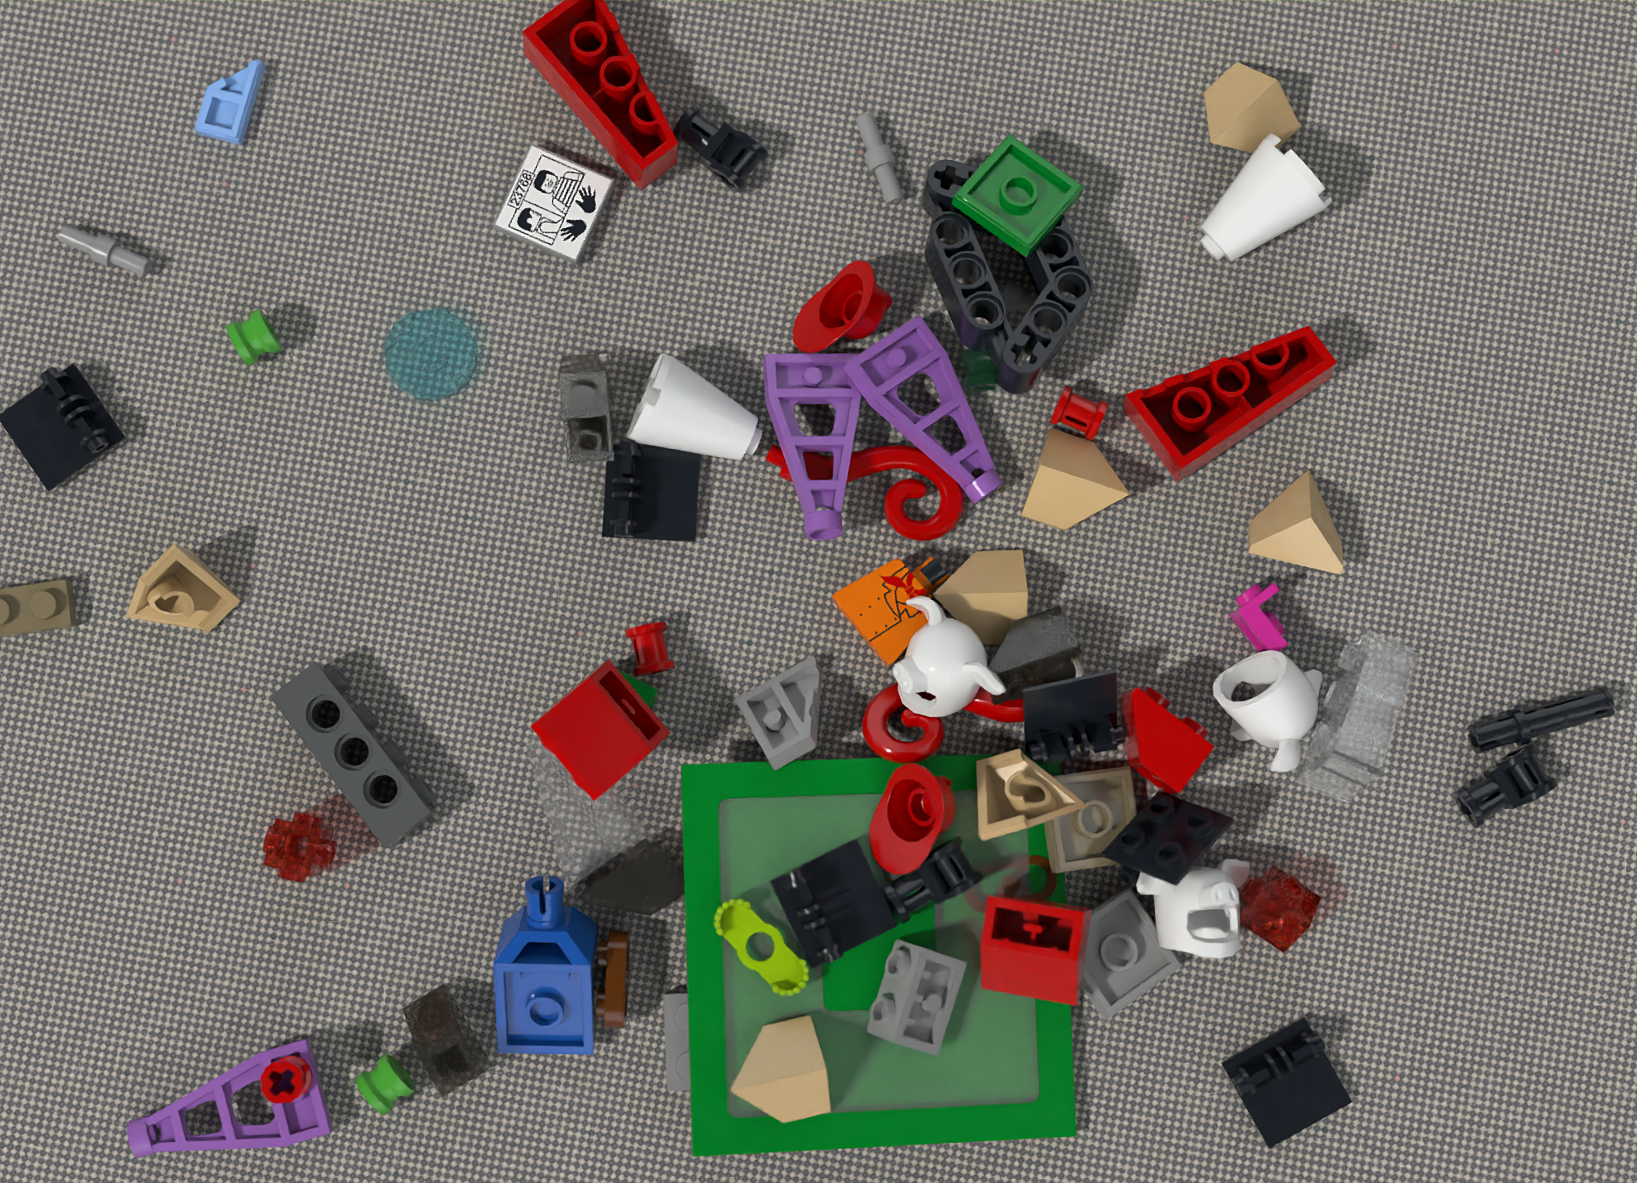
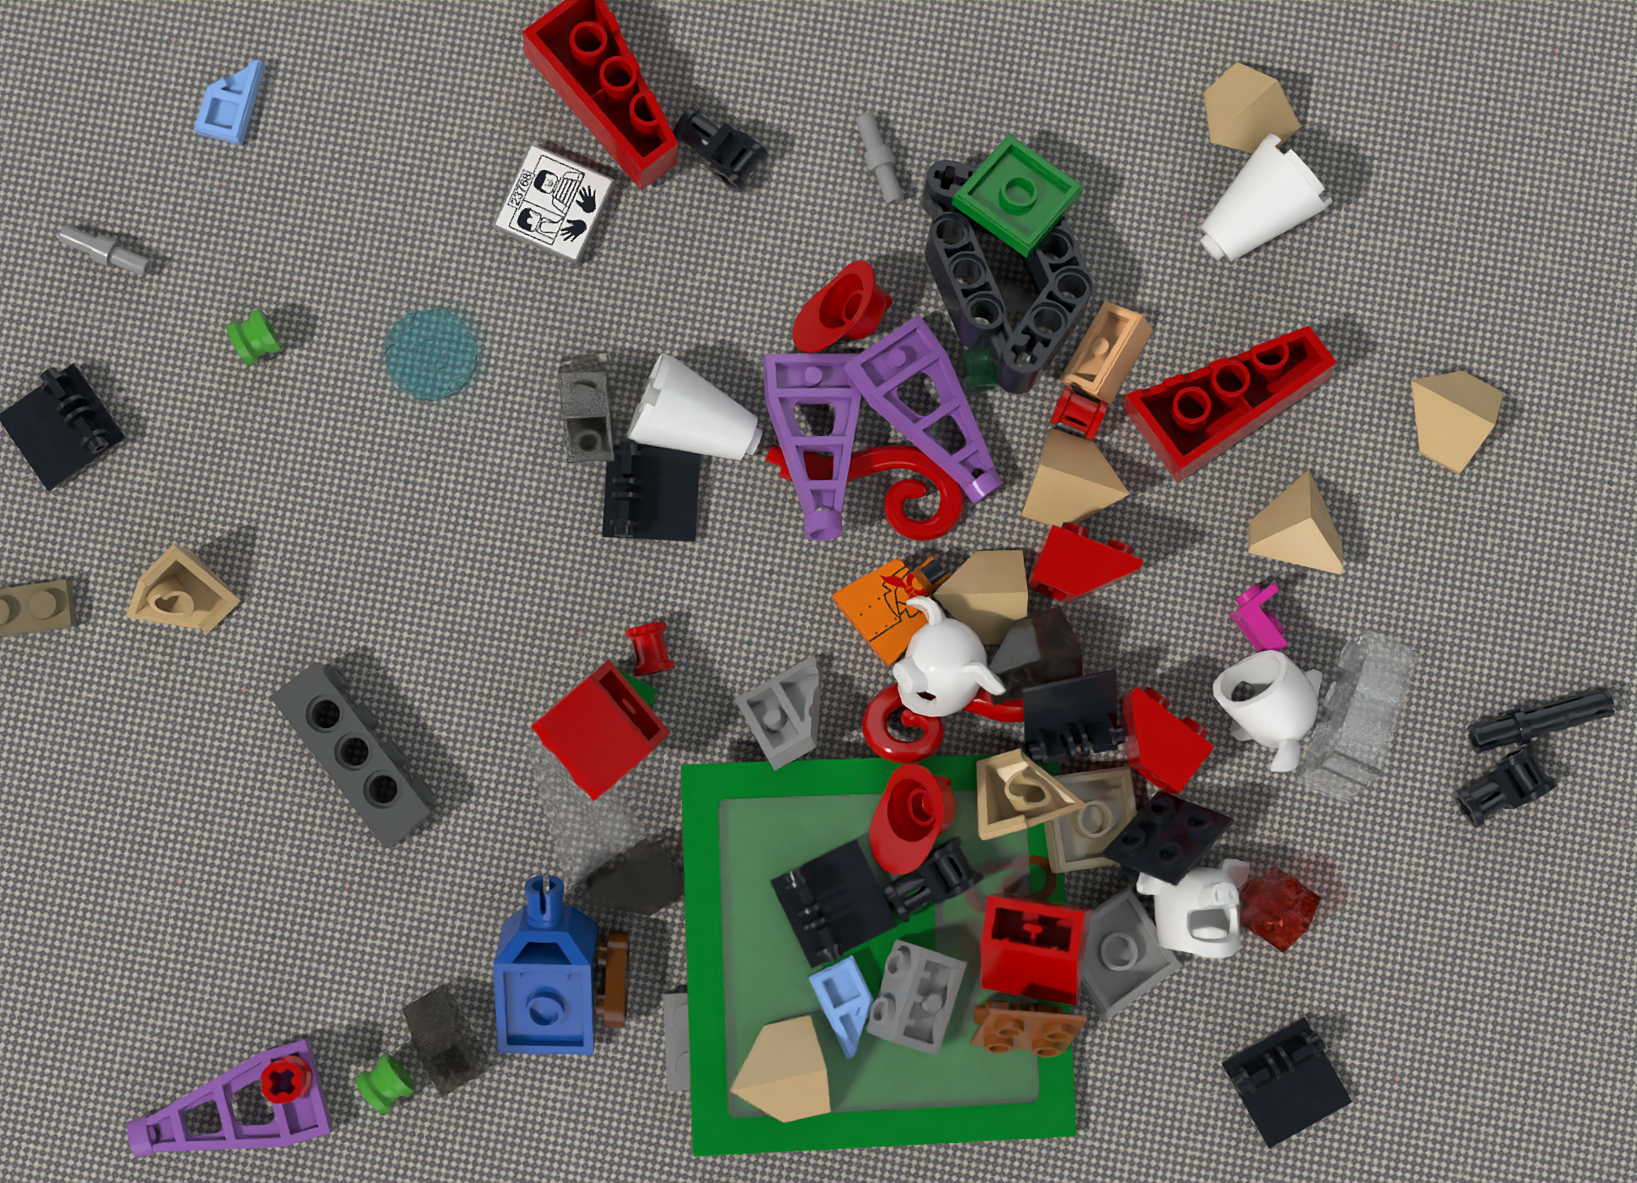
clear red brick [263,811,337,883] -> none
lime piece [714,899,809,996] -> none
none -> light blue tile [807,955,873,1059]
none -> dark orange hinge [970,1001,1087,1057]
none -> red slope [1027,522,1143,605]
none -> light nougat slope [1059,301,1153,407]
none -> tan slope [1411,371,1503,474]

